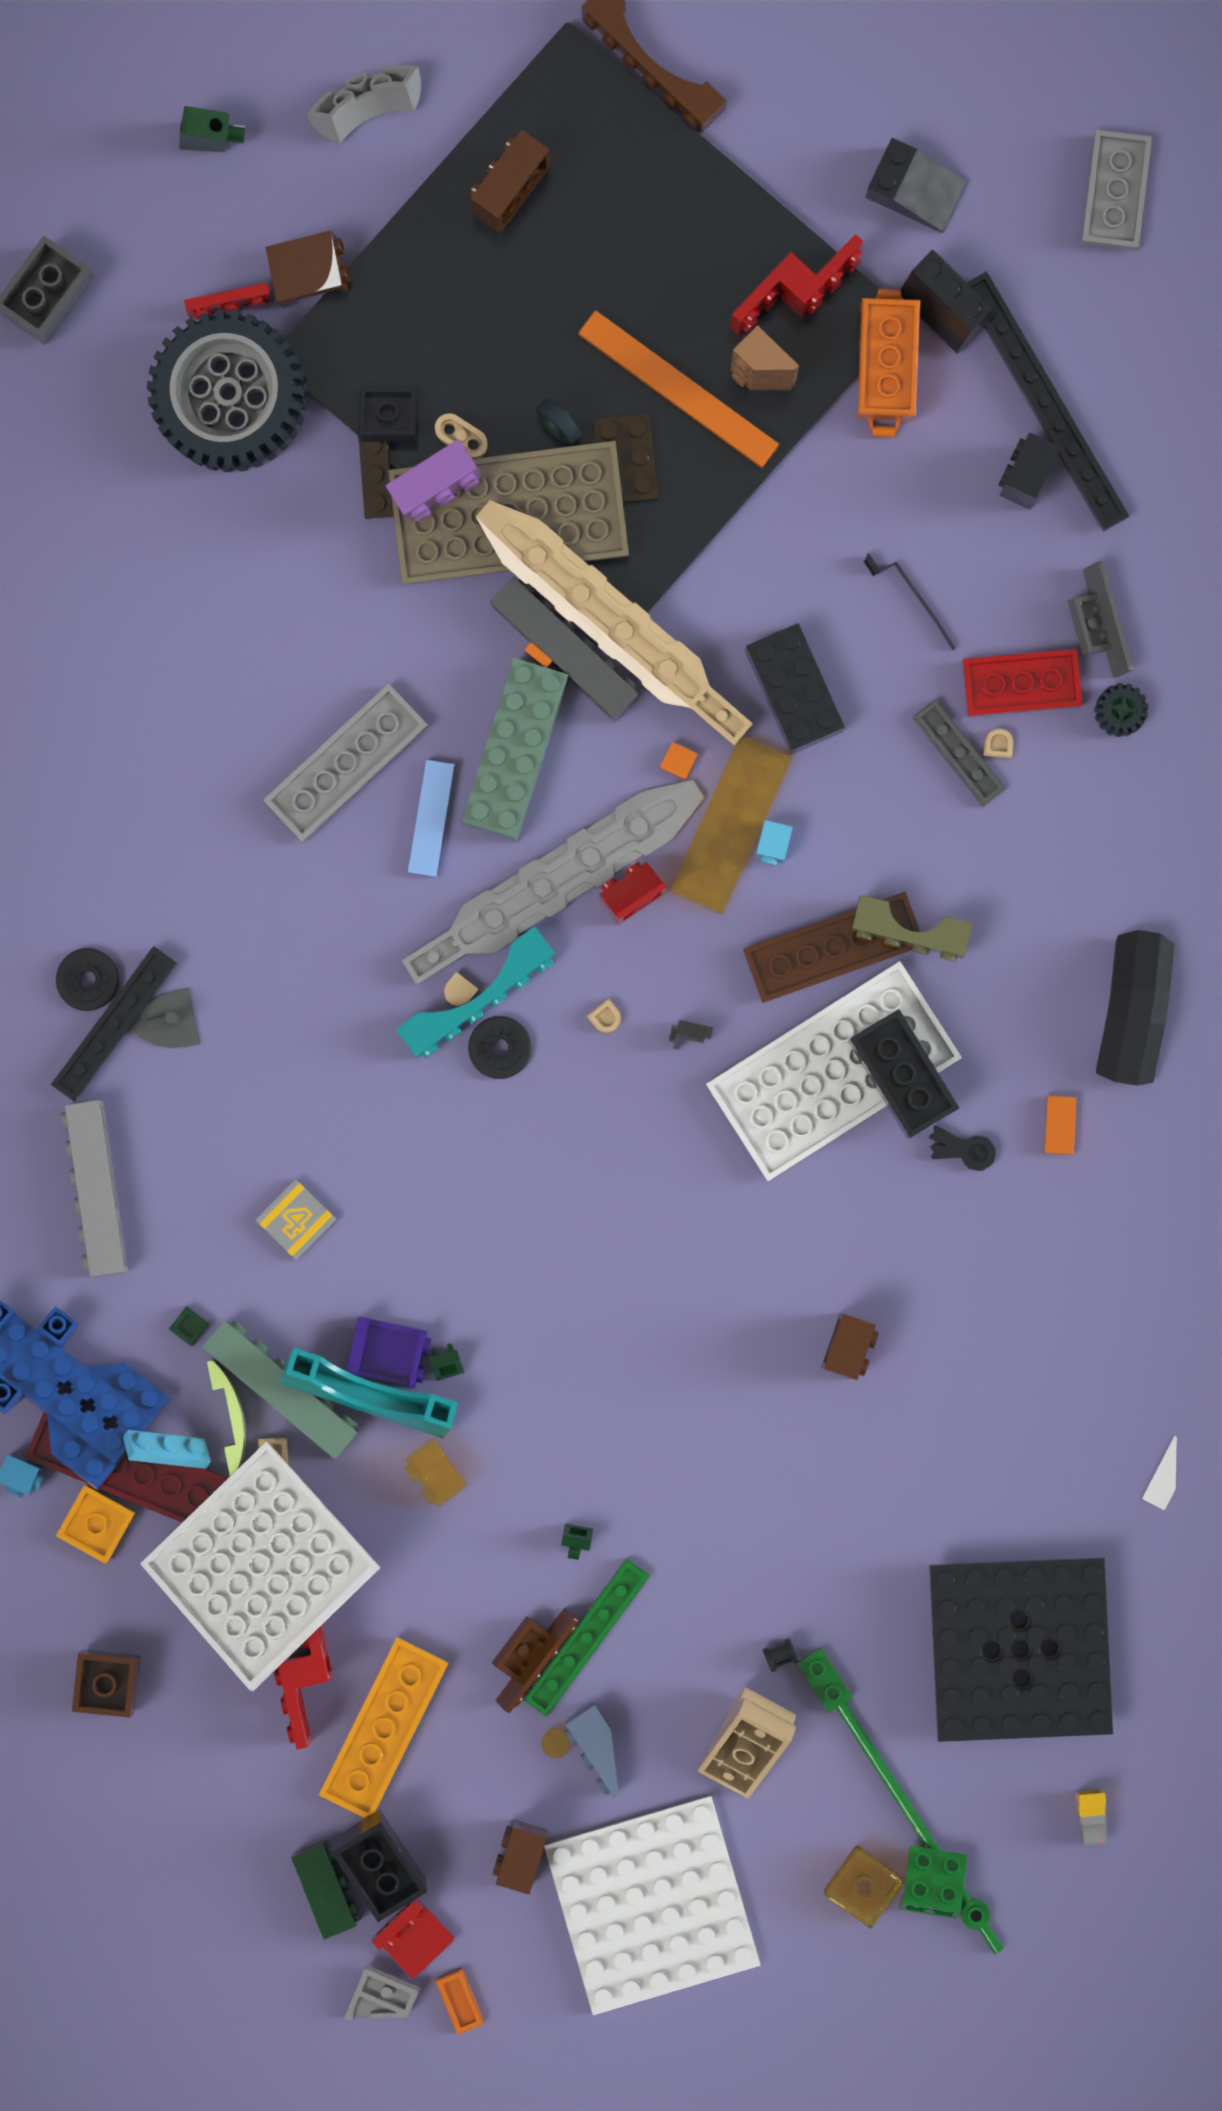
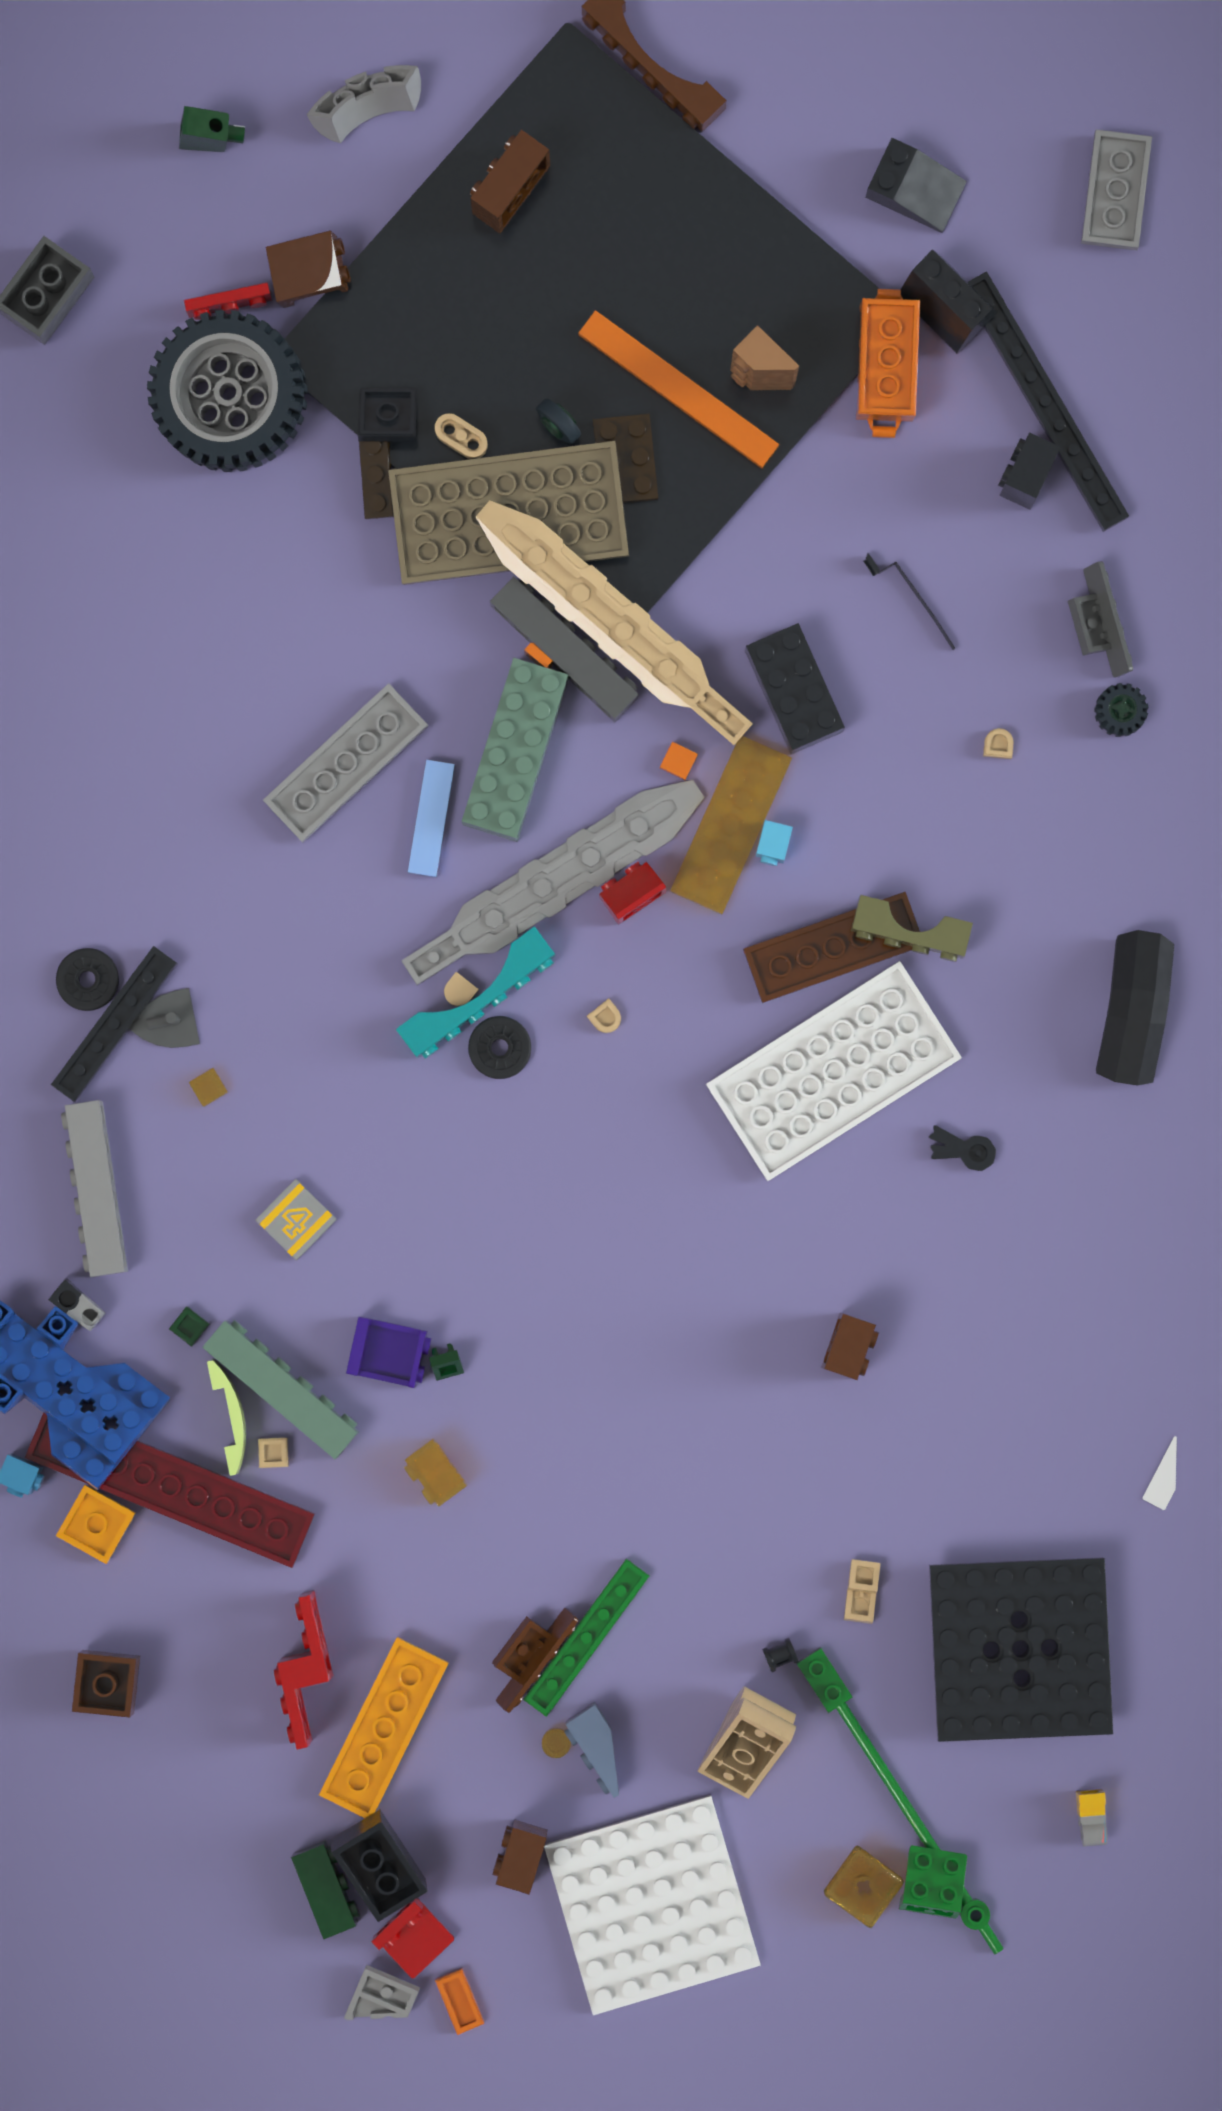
medium azure plate [123,1430,211,1469] -> none
white plate [140,1442,381,1691] -> none
teal arch [279,1347,458,1439] -> none
medium lavender brick [385,439,483,522] -> none
dark green tile [561,1523,593,1560] -> none
clear smoke bracket [669,1020,713,1050] -> none
red bracket [730,234,864,336] -> none
black brick [847,1009,959,1139] -> none
dark grey tile [912,699,1006,807] -> none
red plate [962,649,1082,717] -> none
orange tile [1044,1096,1077,1155] -> none
none -> leg [48,1278,105,1331]
none -> clear yellow tile [189,1068,229,1107]
none -> tan slope [844,1559,880,1624]

